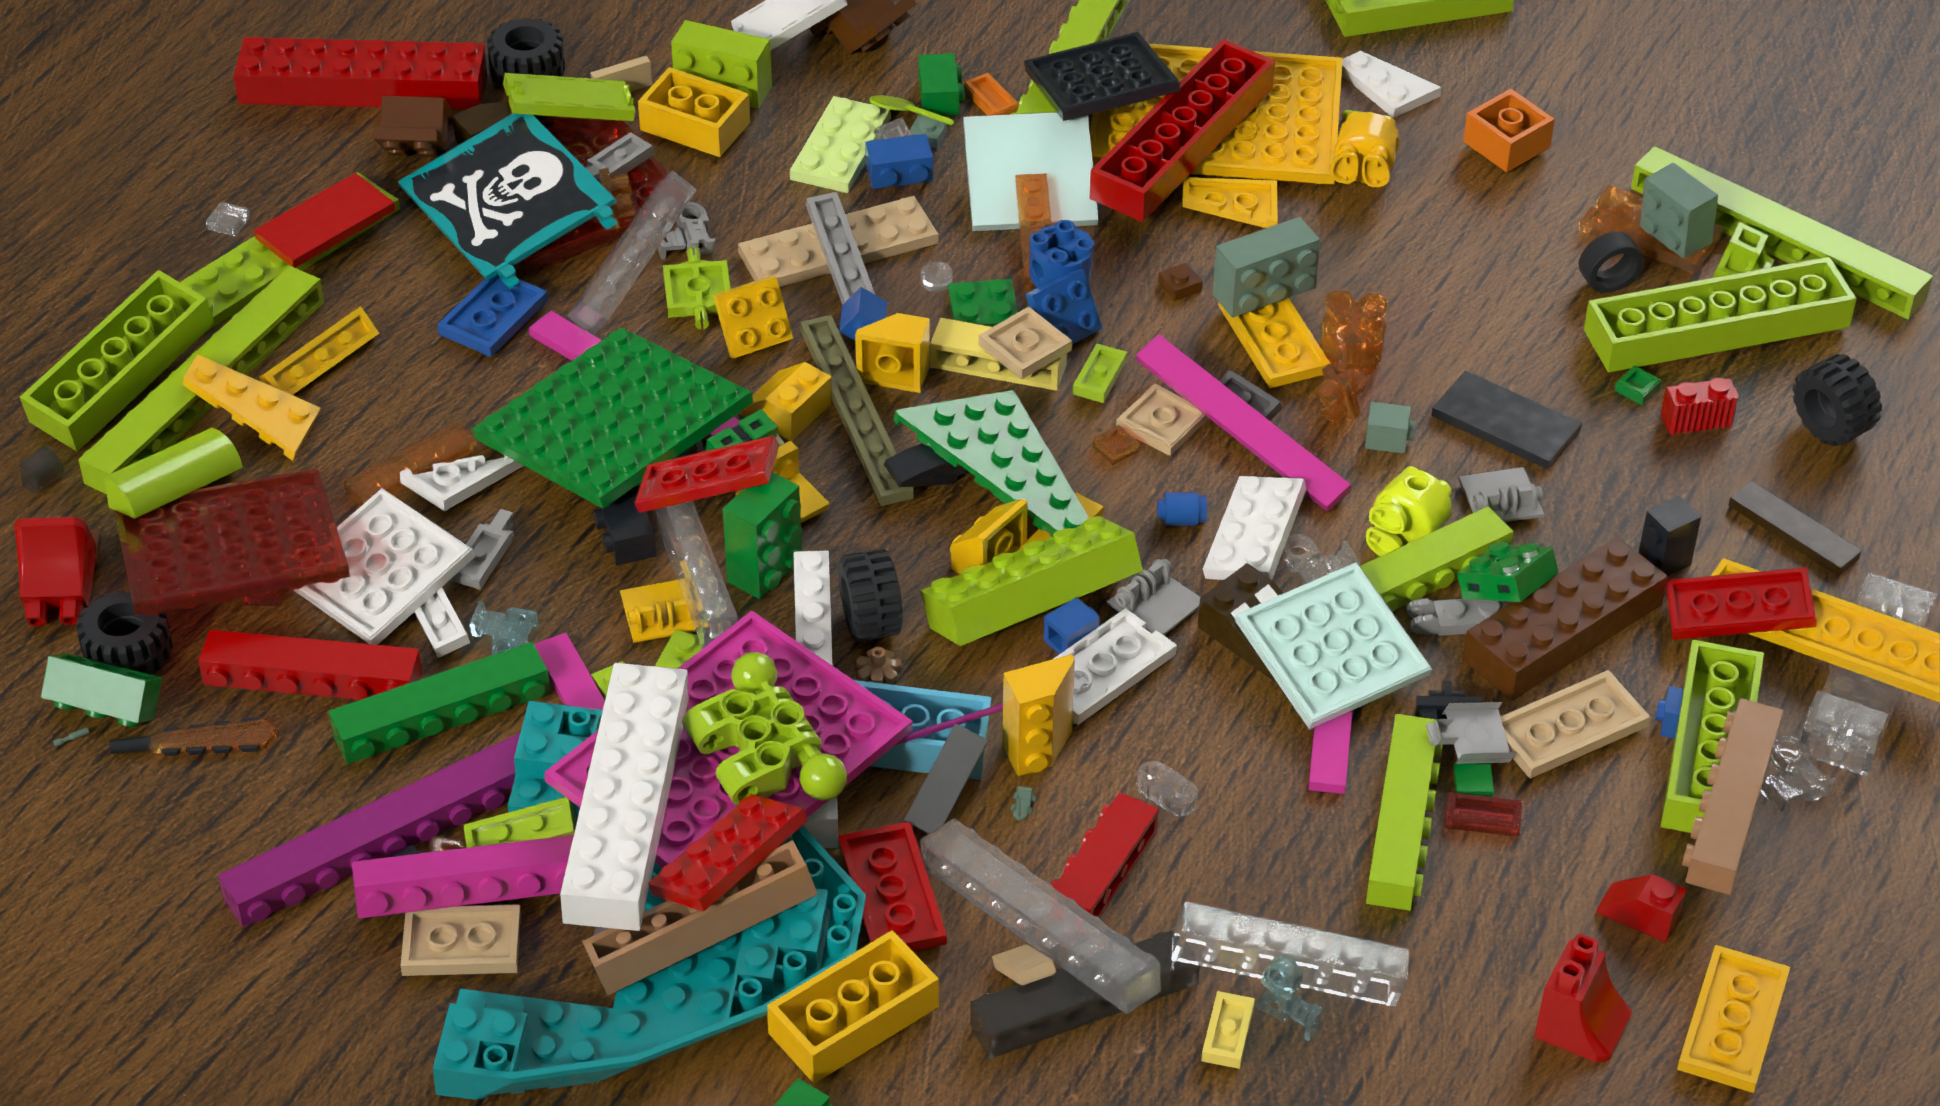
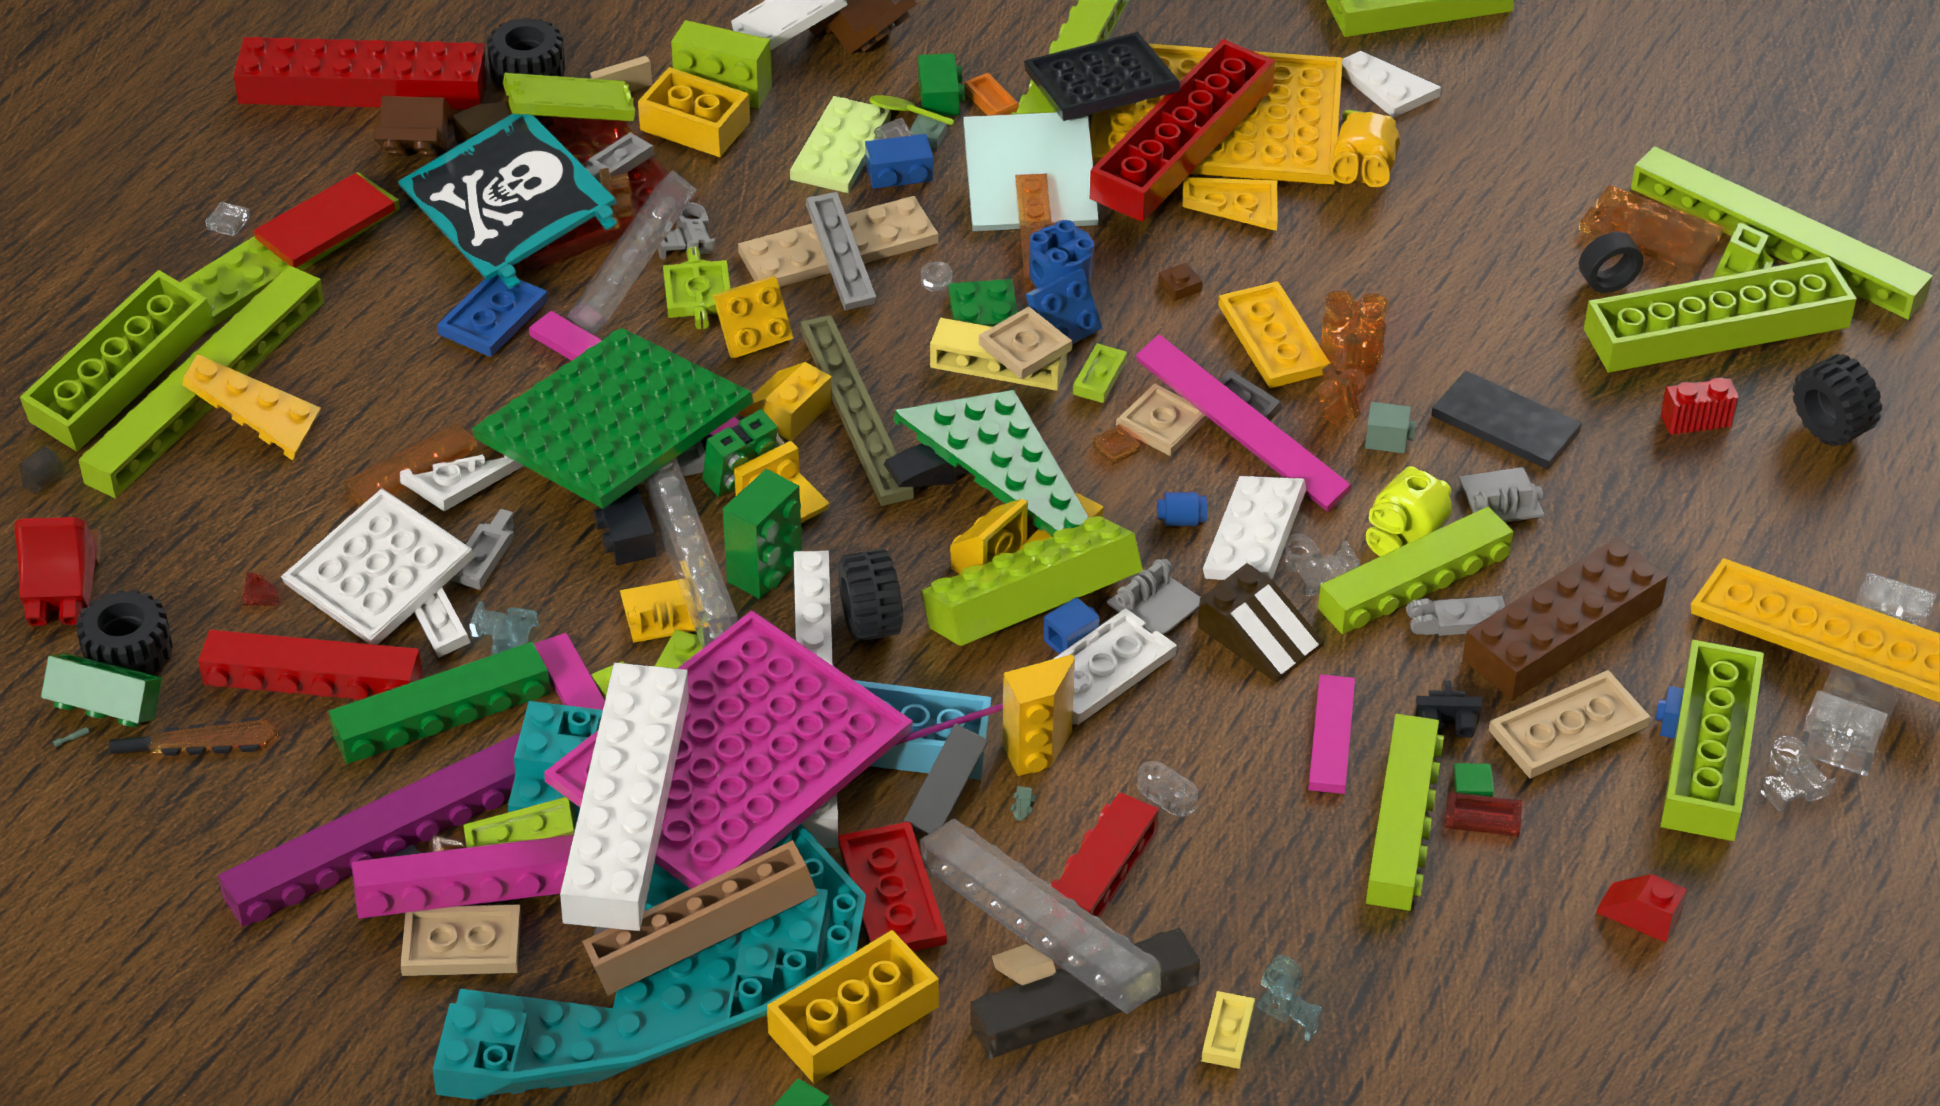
lime brick [104,428,243,518] -> none
clear red plate [114,468,350,616] -> none
yellow plate [259,306,379,395] -> none
red tile [635,436,779,513] -> none
red plate [648,794,808,912] -> none
lime connector [682,652,847,806] -> none
blue brick [839,287,887,340] -> none
yellow slope [855,313,930,393] -> none
medium nougat plant [856,647,902,684] -> none
clear brick [1171,902,1409,1007] -> none
sand green brick [1213,217,1320,318] -> none
light aqua tile [1235,562,1432,730] -> none
light grey piece [1426,702,1516,764] -> none
green piece [1457,542,1559,602] -> none
orange brick [1463,89,1555,172] -> none
red hips [1534,933,1632,1062] -> none
green tile [1614,365,1662,405] -> none
black brick [1638,496,1701,576] -> none
sand green brick [1640,162,1718,259] -> none
red tile [1666,567,1816,640] -> none
yellow plate [1677,945,1790,1093] -> none
medium nougat brick [1682,698,1783,895] -> none
tile [1728,481,1861,576] -> none

